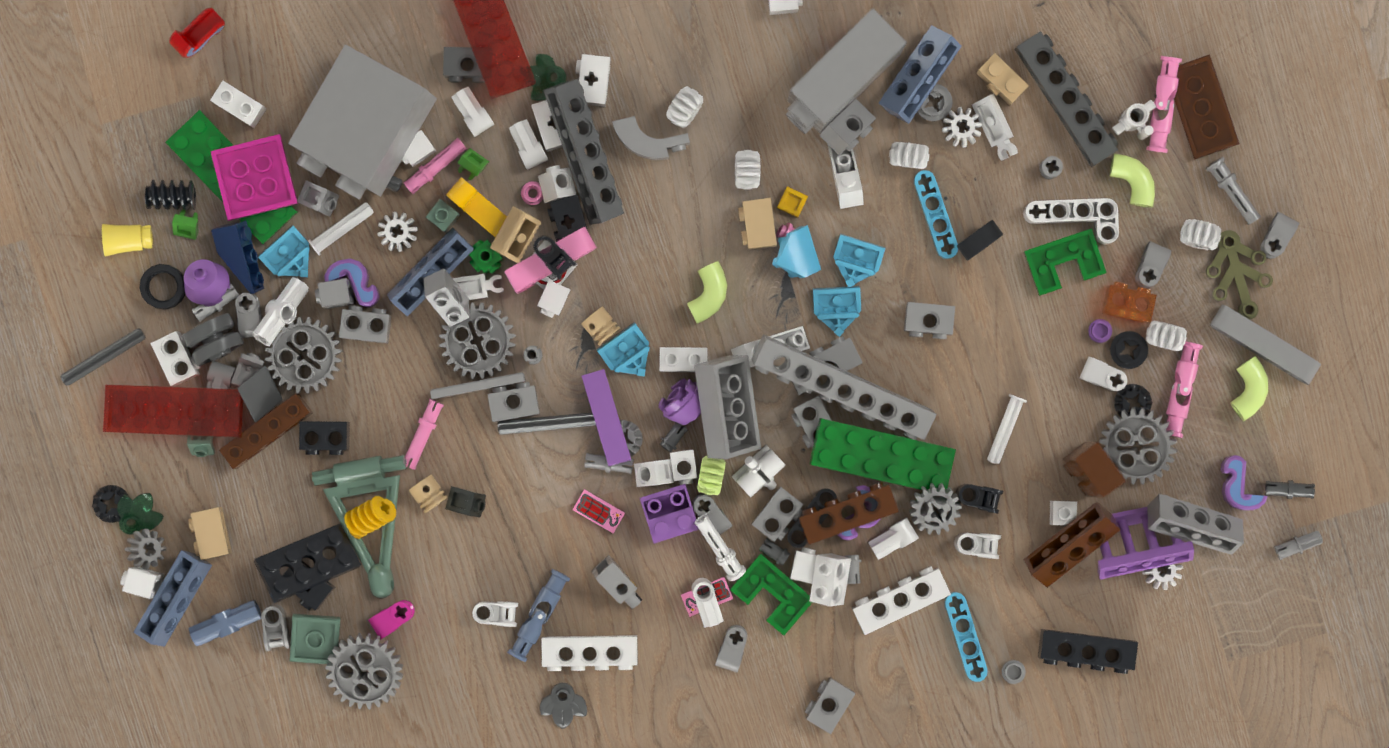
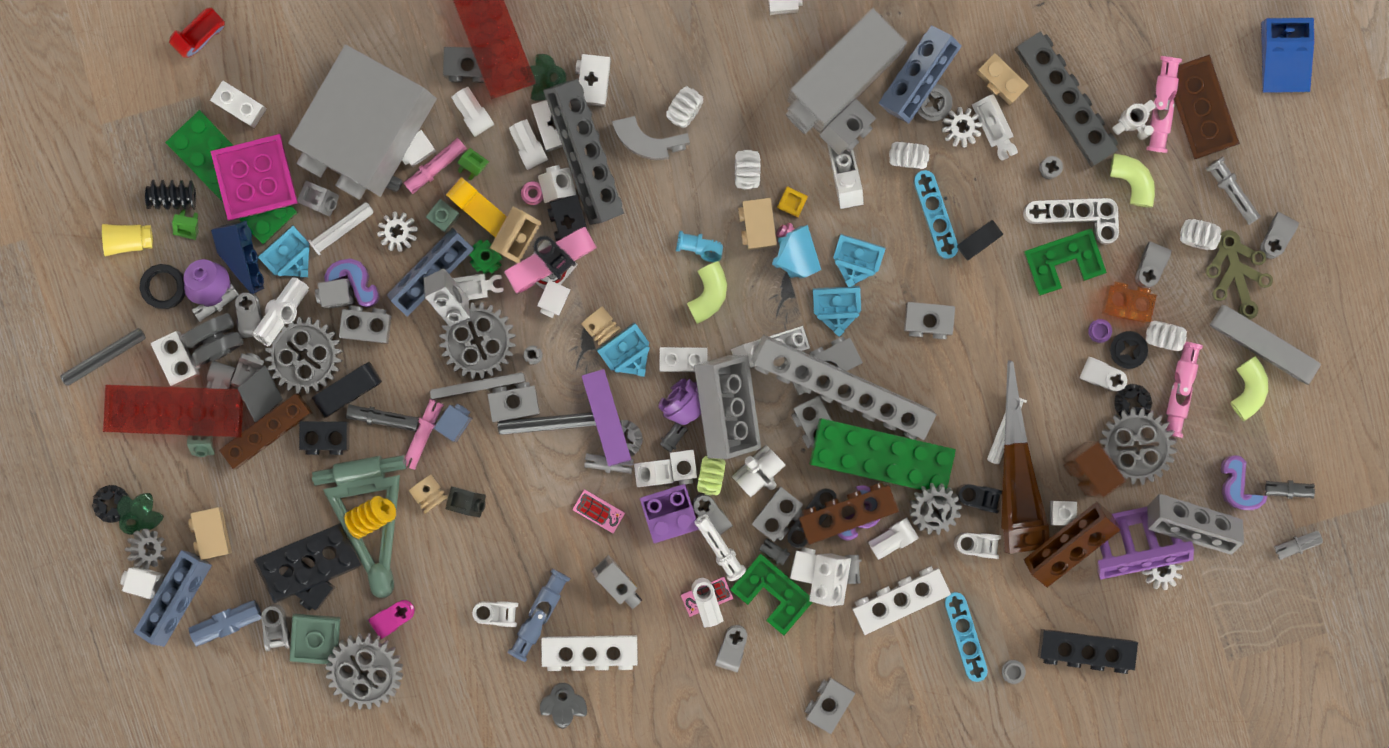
none -> black beam [312,362,382,418]
none -> dark grey pin [346,404,419,432]
none -> sand blue brick [433,404,473,442]
none -> medium azure connector [676,231,723,262]
none -> reddish brown plate [1001,360,1049,554]
none -> blue slope [1261,18,1314,93]

